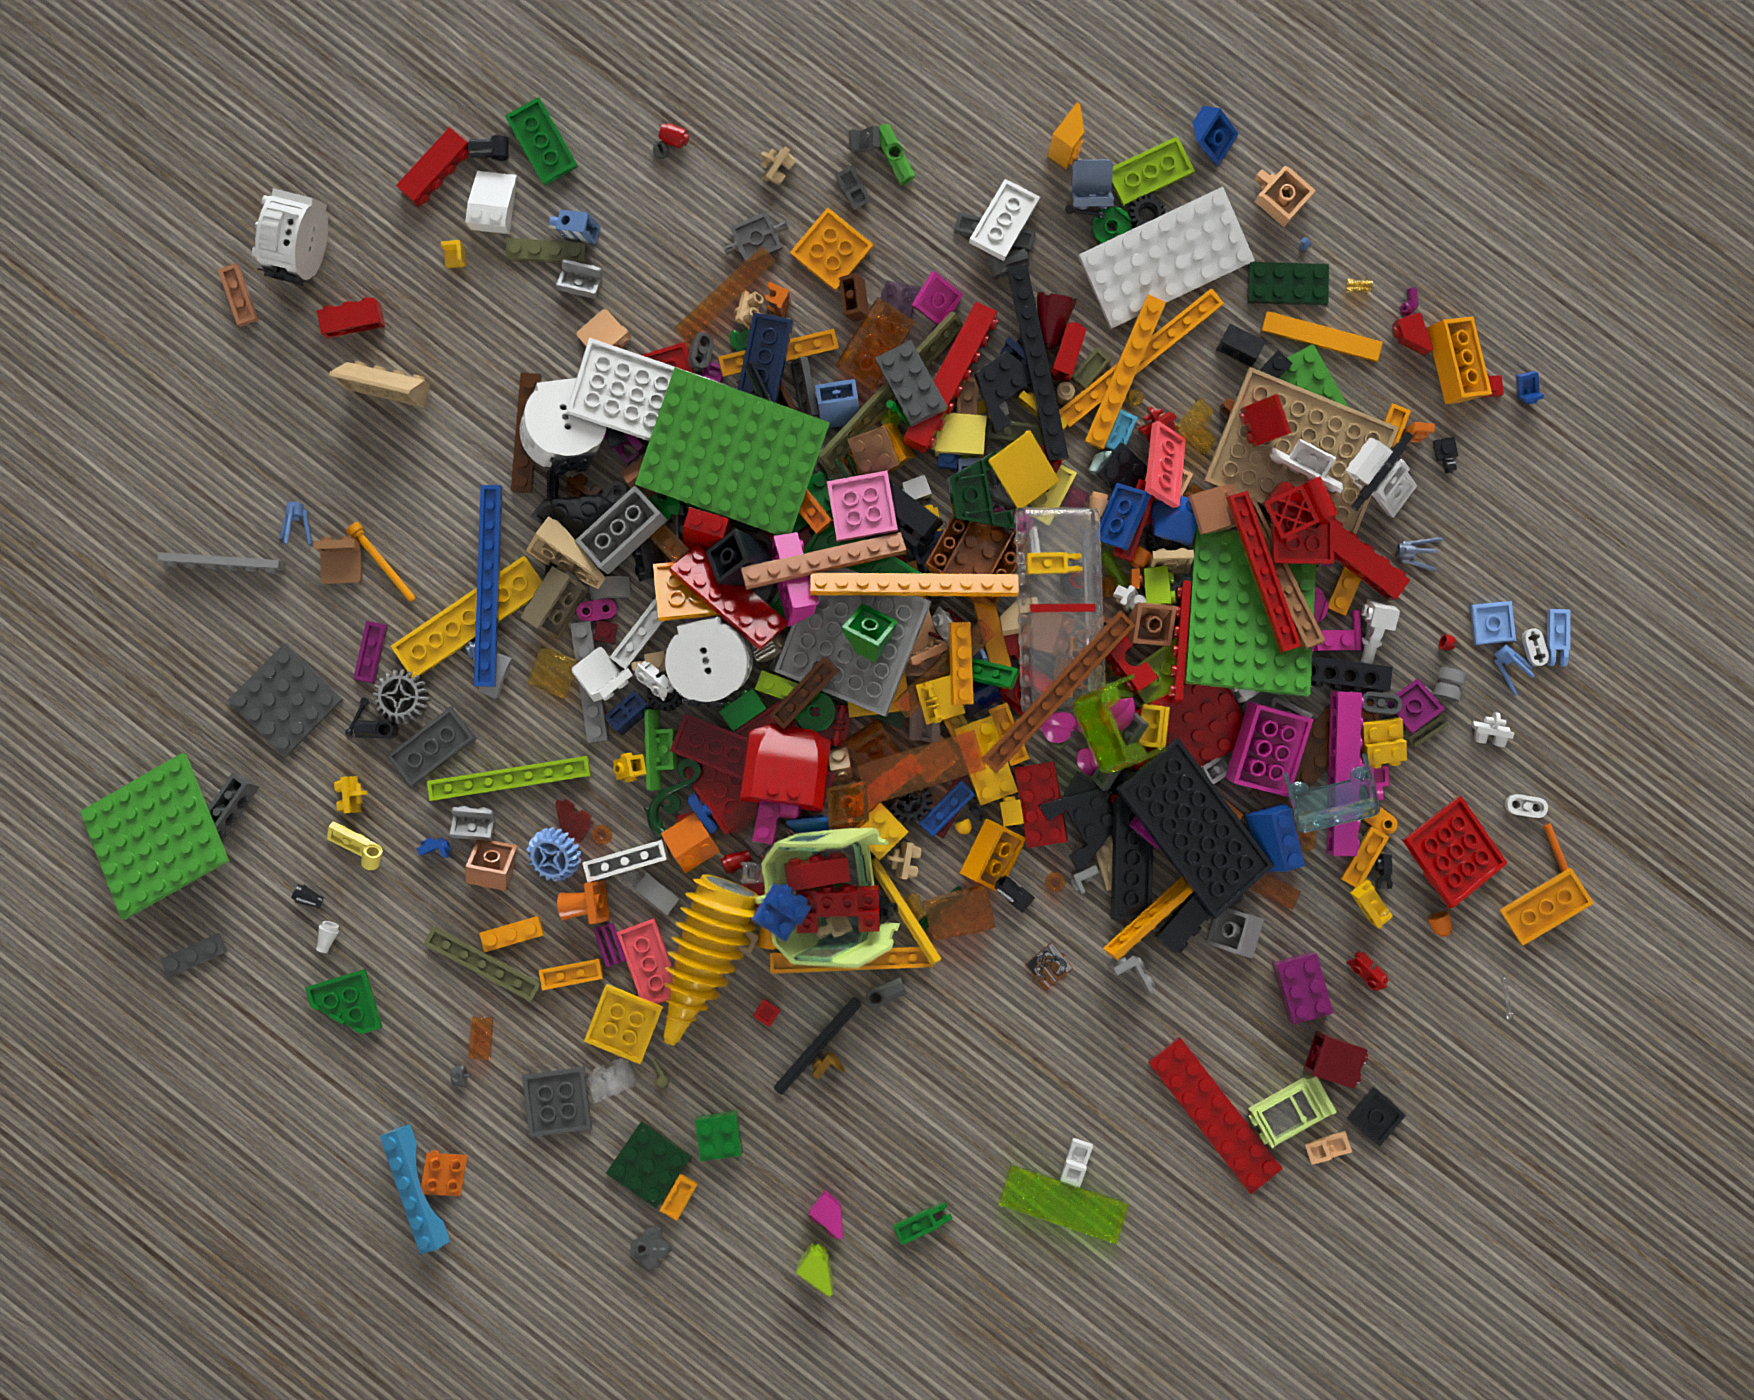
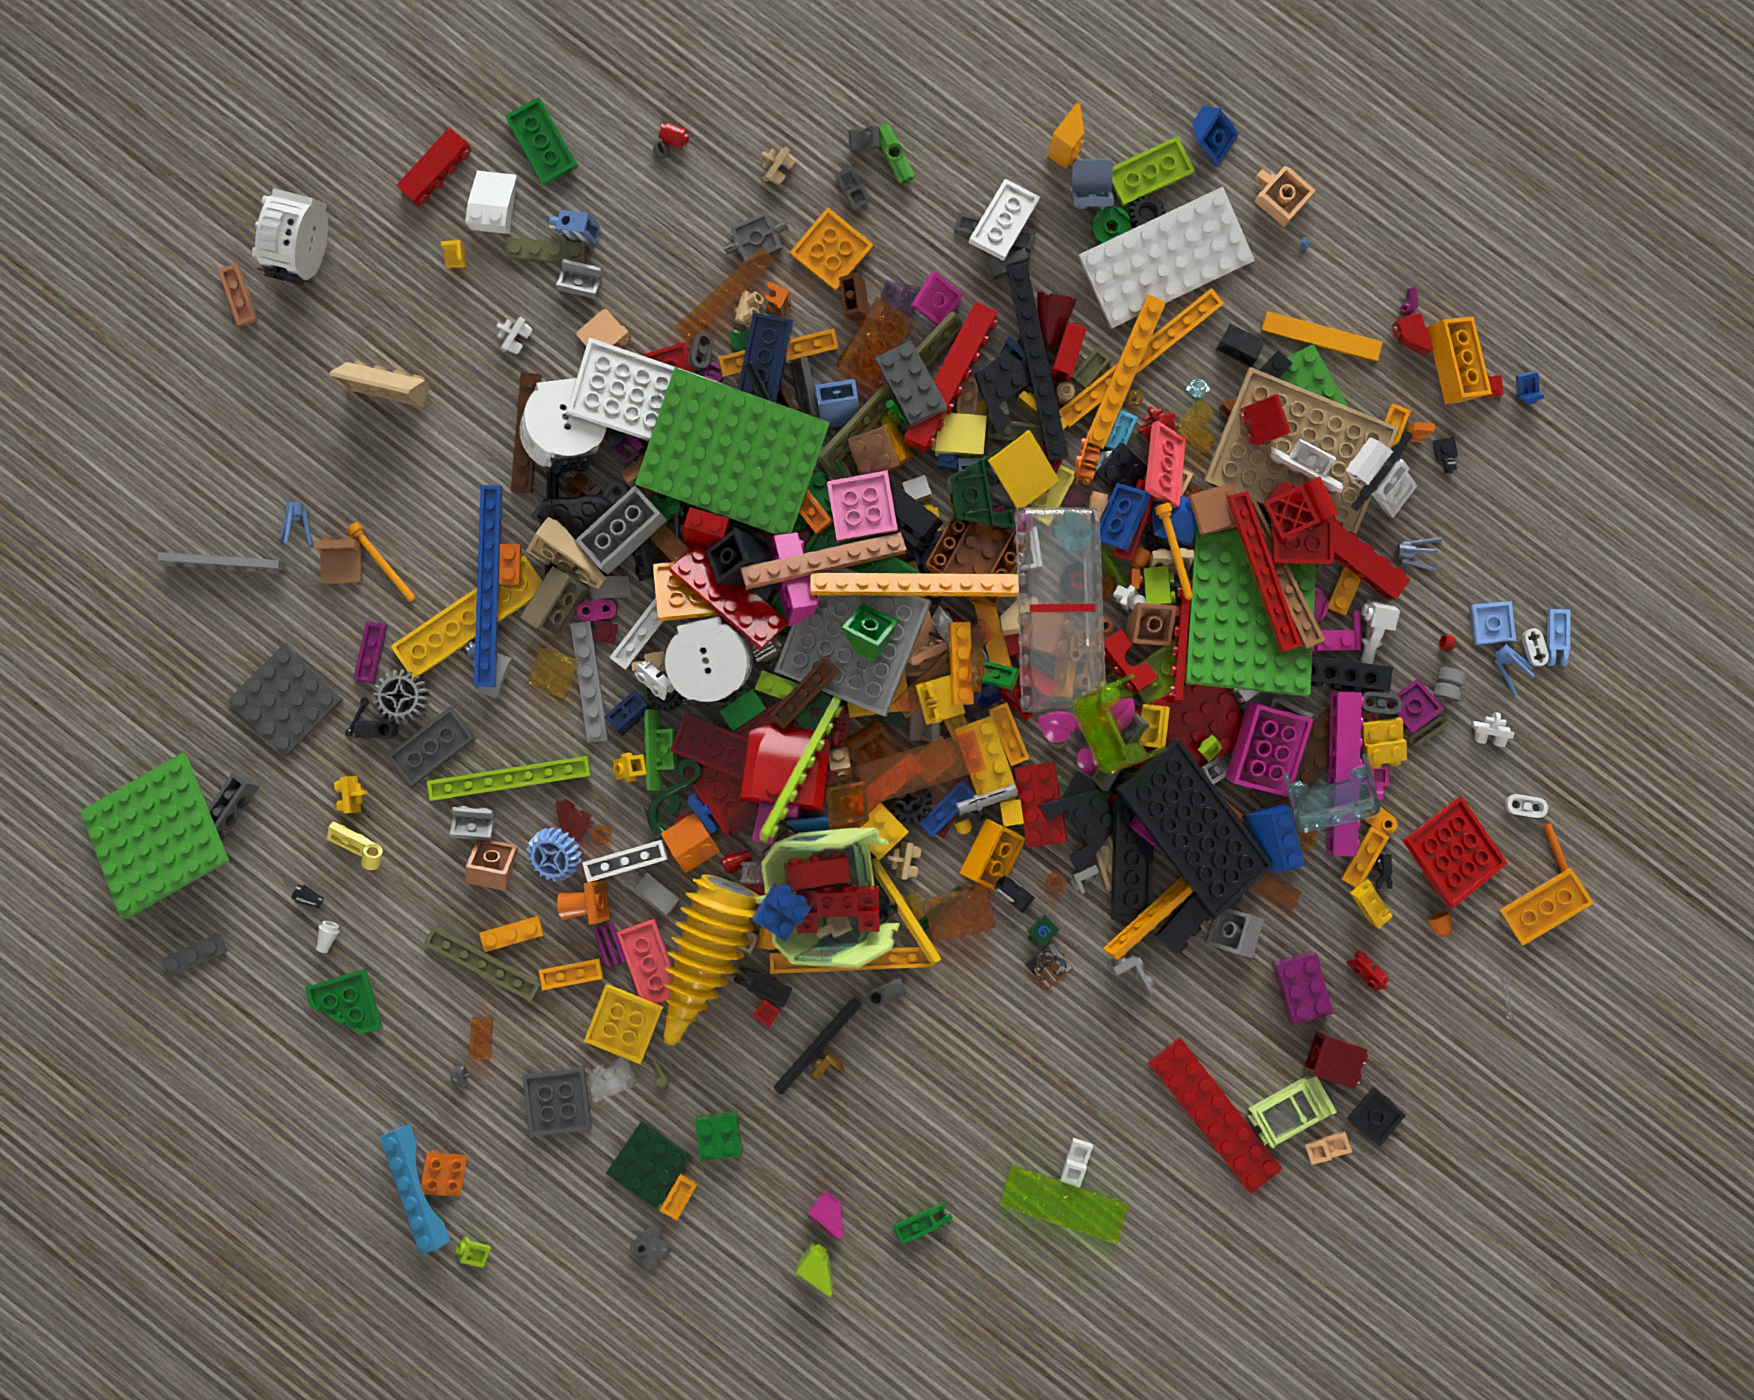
red brick [316,297,385,339] -> none
blue bracket [416,838,452,858] -> none
black piece [468,135,509,161] -> none
white bracket [572,647,633,702] -> none
dark orange plate [981,611,1135,773] -> none
yellow hinge [1025,552,1083,575] -> none
black hinge [1065,205,1105,219] -> none
dark green plate [1247,262,1329,305] -> none
clear yellow pin [1346,278,1373,294] -> none
none -> lime bracket [456,1236,491,1268]
none -> white hips [496,317,533,355]
none -> orange plate [499,544,522,585]
none -> black hinge [733,965,793,1008]
none -> lime plate [760,696,843,843]
none -> light grey pin [956,784,1018,816]
none -> clear orange plate [967,647,985,693]
none -> dark green brick [1027,914,1060,947]
none -> clear light blue plate [1052,511,1093,552]
none -> orange hinge [1073,431,1101,485]
none -> light orange piece [1154,503,1193,600]
none -> clear light blue plate [1186,379,1210,399]
none -> lime plate [1198,735,1223,762]

